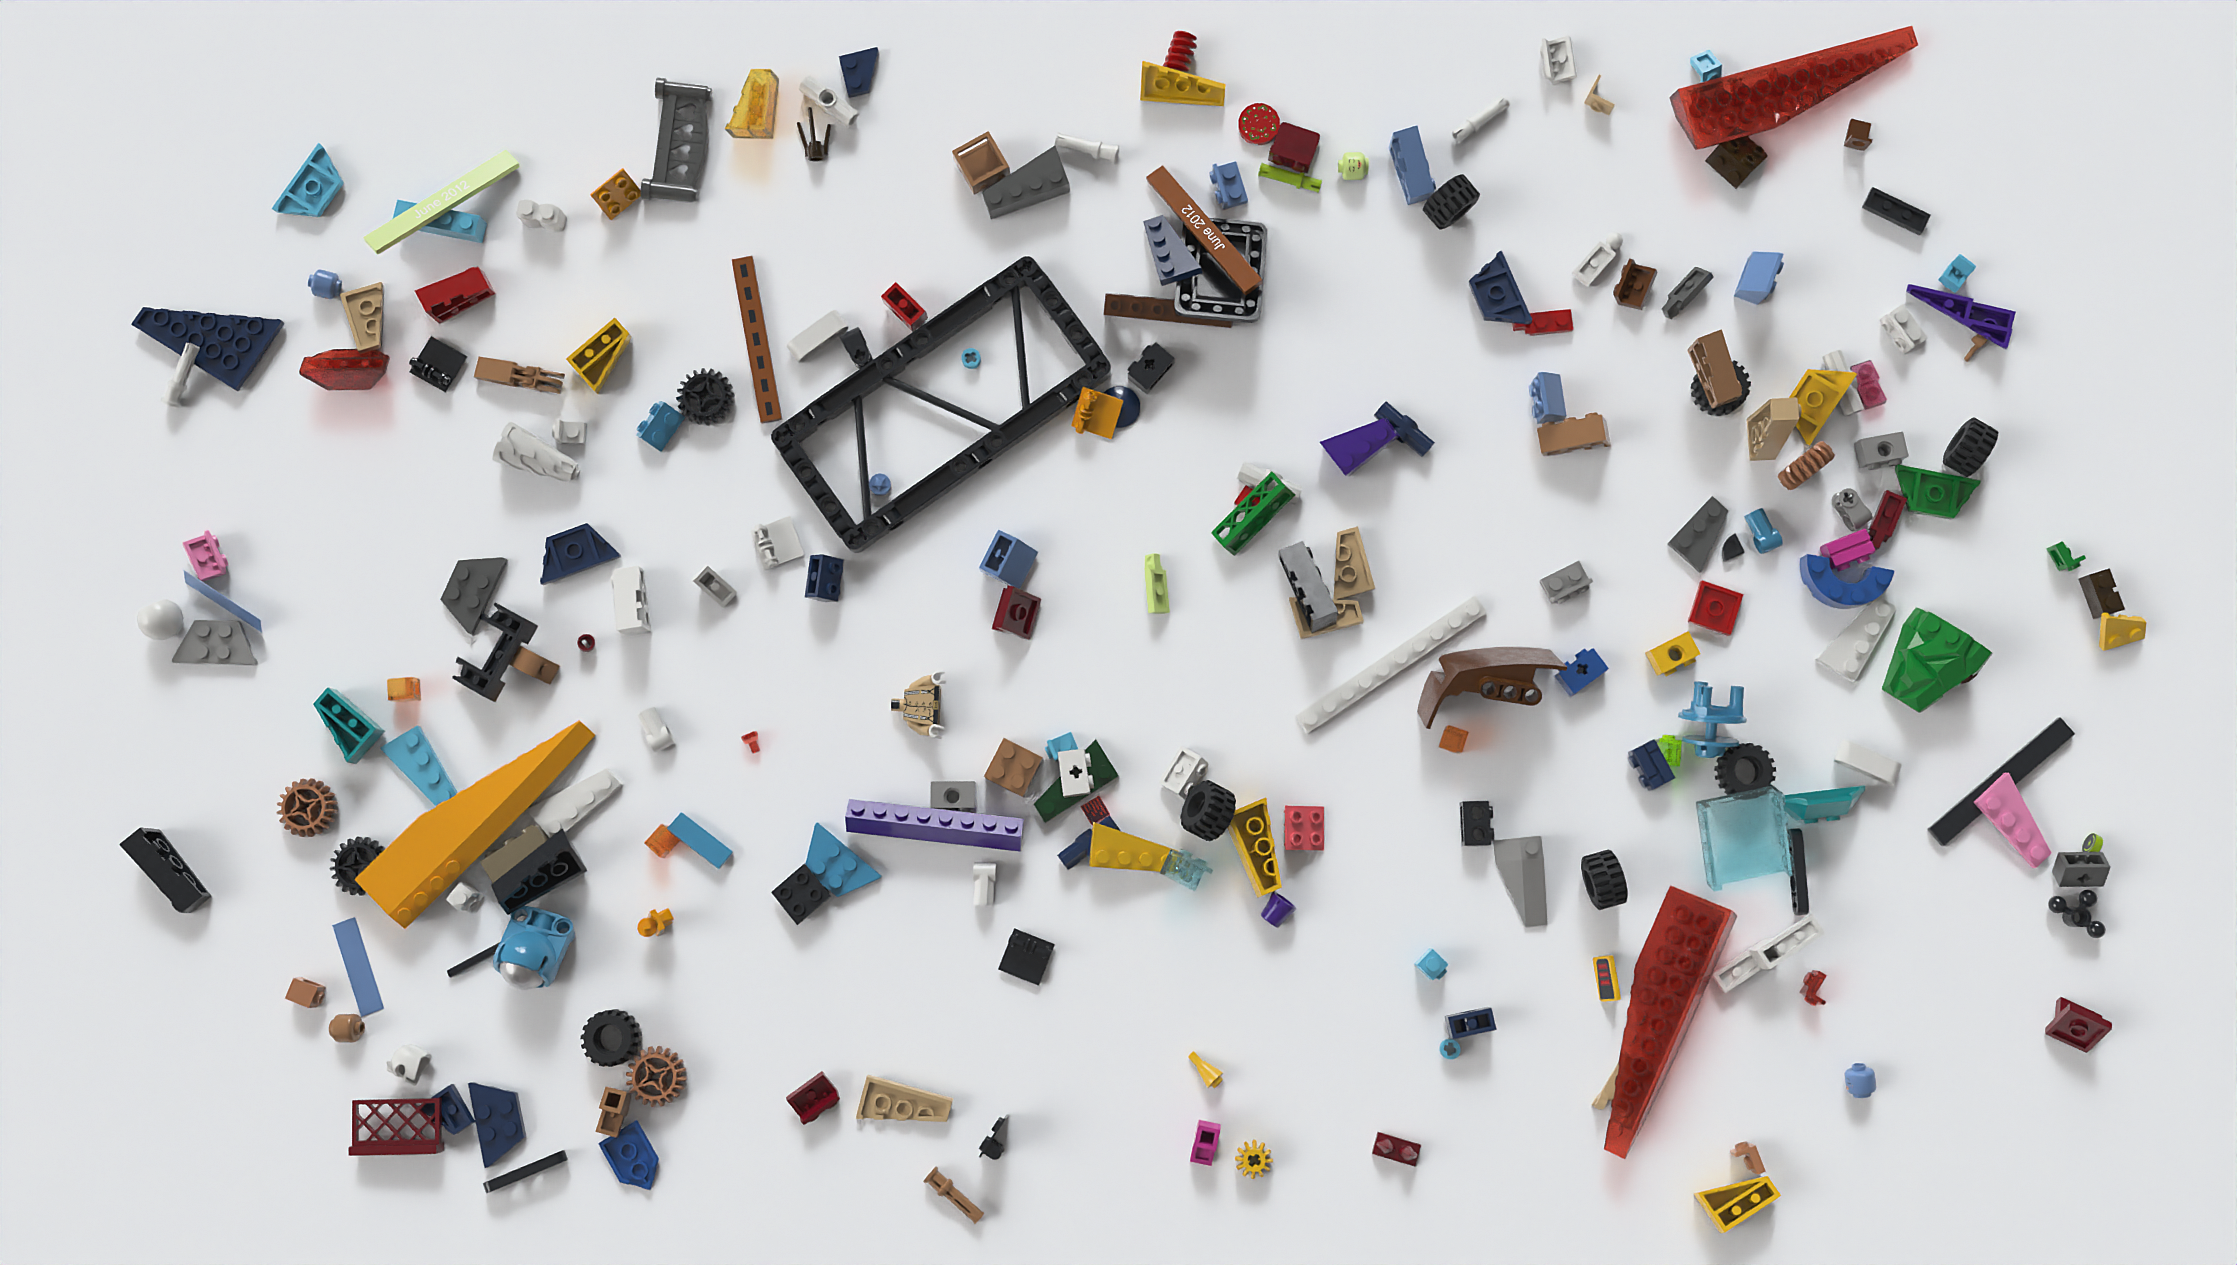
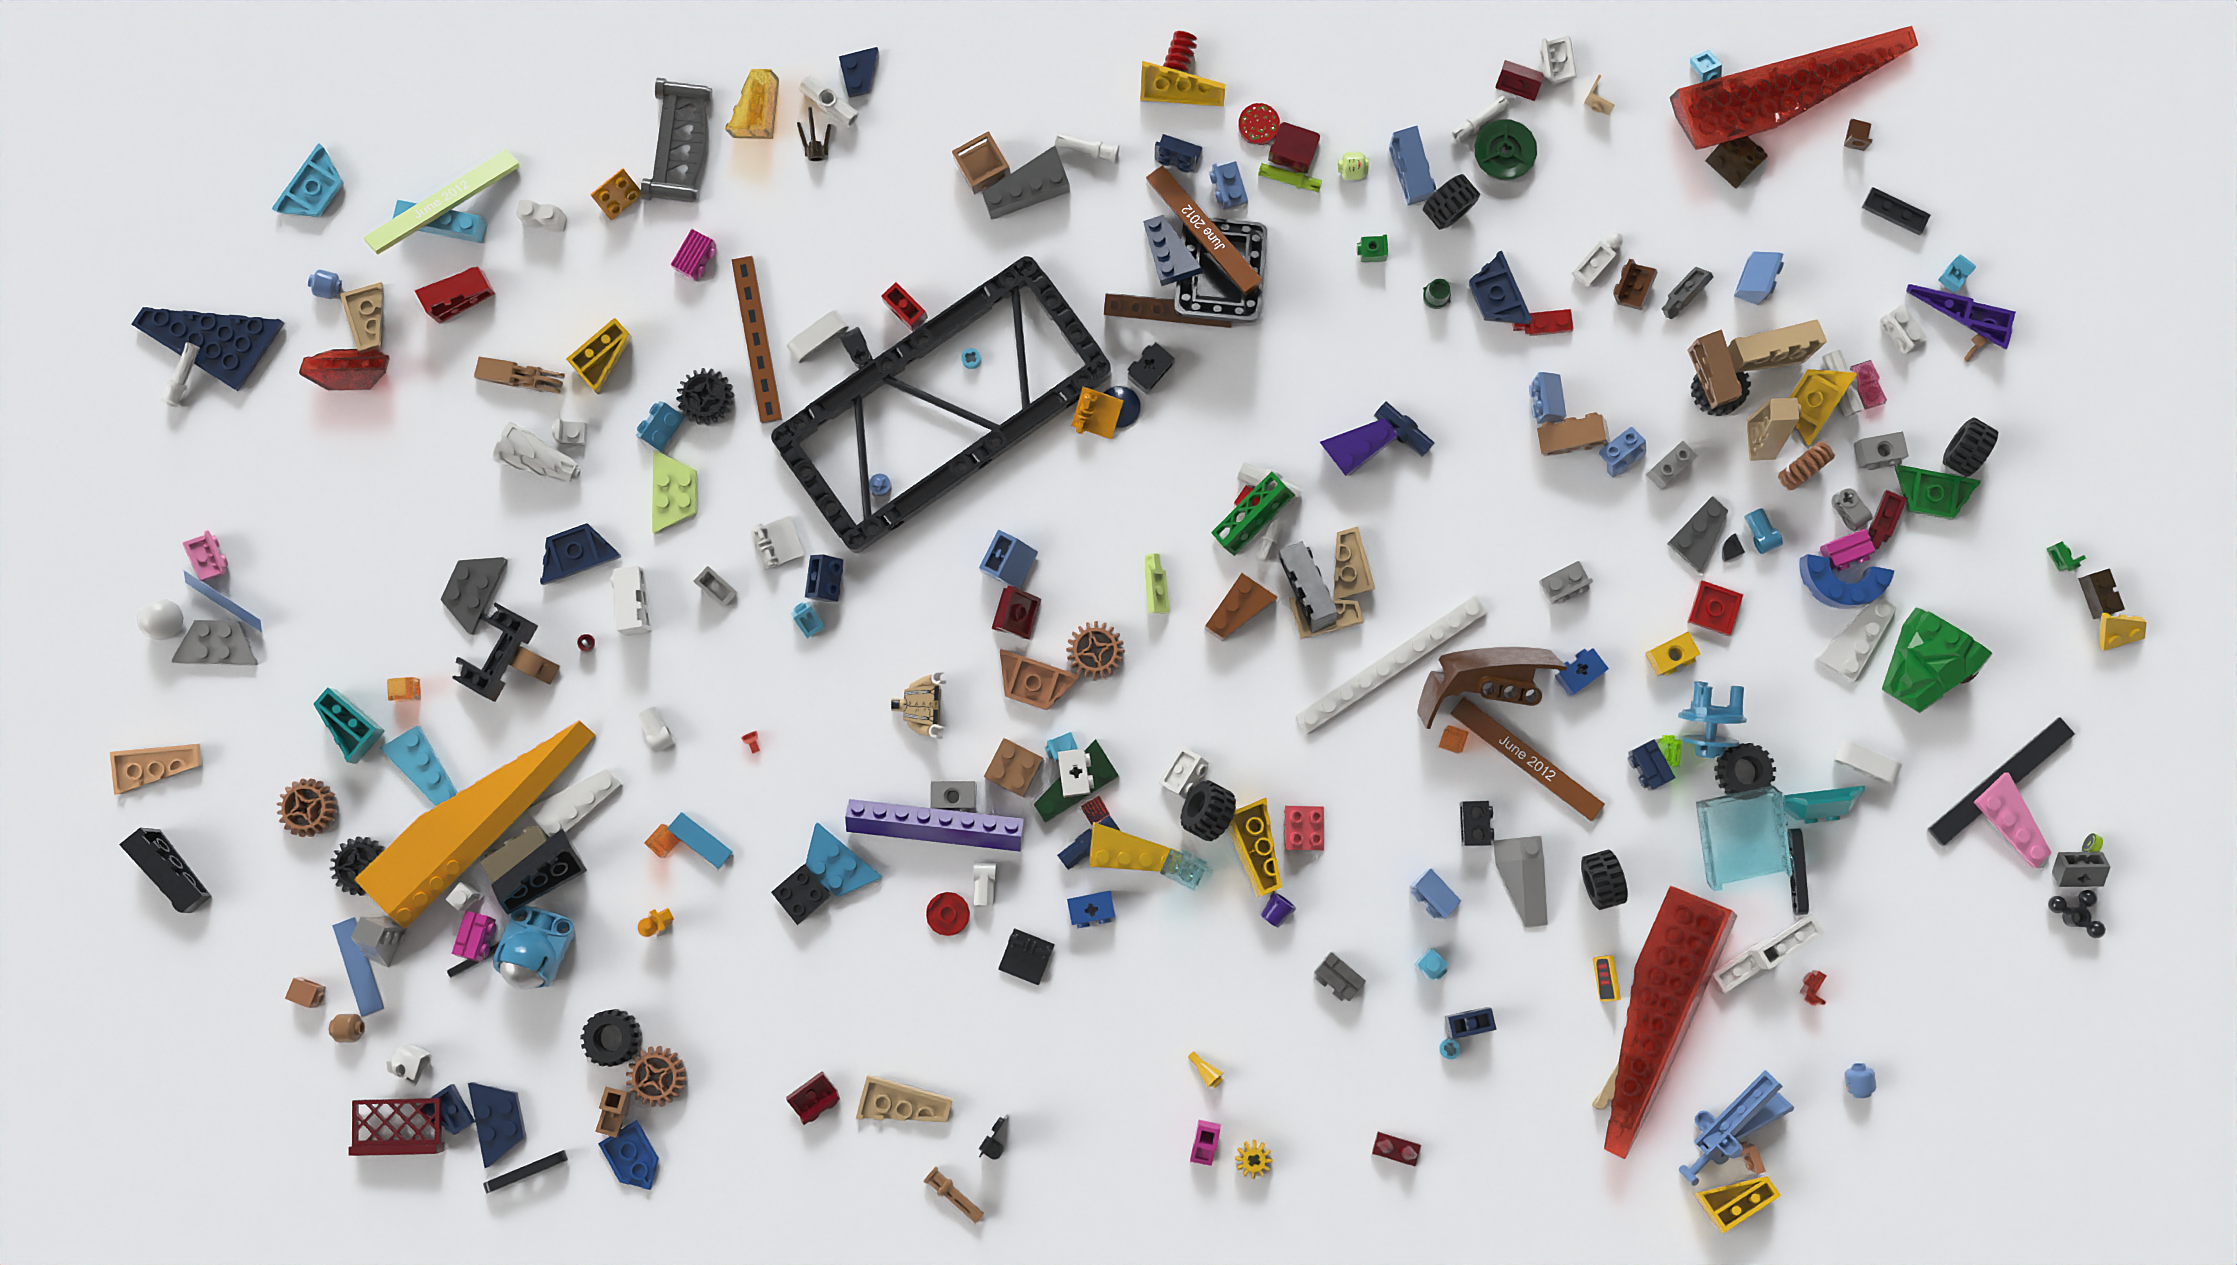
black hinge [409,336,468,393] -> none
dark red bracket [2045,997,2112,1053] -> none
none -> light nougat wing [109,743,202,795]
none -> light grey wedge [351,917,408,968]
none -> dark pink brick [451,911,497,963]
none -> yellowish green wing [652,451,697,534]
none -> dark pink brick [670,228,717,281]
none -> medium azure bracket [791,601,825,639]
none -> red tile [926,892,970,936]
none -> nougat wing [999,649,1080,711]
none -> nougat gear [1066,621,1125,680]
none -> blue brick [1067,891,1116,929]
none -> dark blue bracket [1154,134,1203,173]
none -> dark orange wedge [1204,573,1278,641]
none -> white axle [1256,519,1284,562]
none -> flat silver brick [1314,952,1366,1002]
none -> green brick [1356,234,1388,262]
none -> medium blue slope [1409,868,1462,919]
none -> dark green piece [1423,278,1451,309]
none -> dark orange tile [1450,696,1605,822]
none -> dark green piece [1474,119,1537,180]
none -> dark red panel [1495,60,1544,101]
none -> medium blue bracket [1599,427,1646,478]
none -> light grey brick [1646,440,1698,490]
none -> medium blue piece [1679,1070,1794,1186]
none -> tan wedge [1728,319,1828,373]

